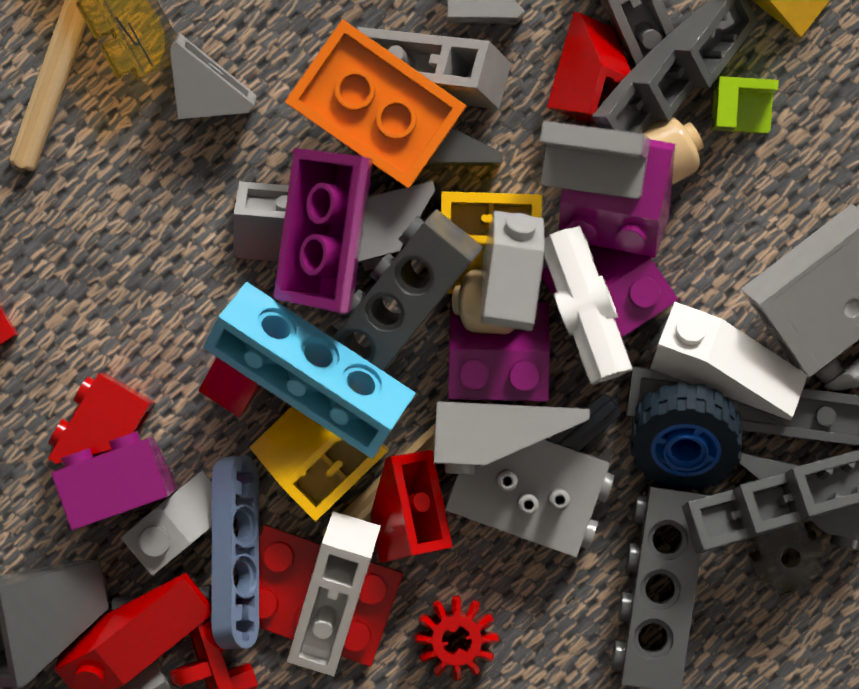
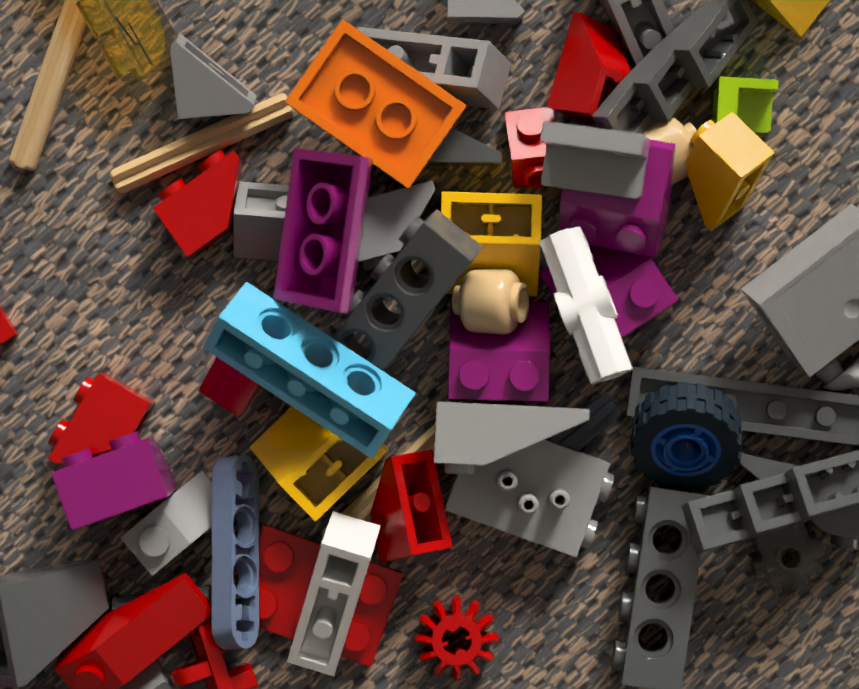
light grey slope [481,210,545,331] -> none
white slope [650,302,807,421] -> none
none -> tan axle [110,93,294,194]
none -> red slope [153,150,243,259]
none -> bracket [504,107,556,188]
none -> yellow slope [685,112,775,232]

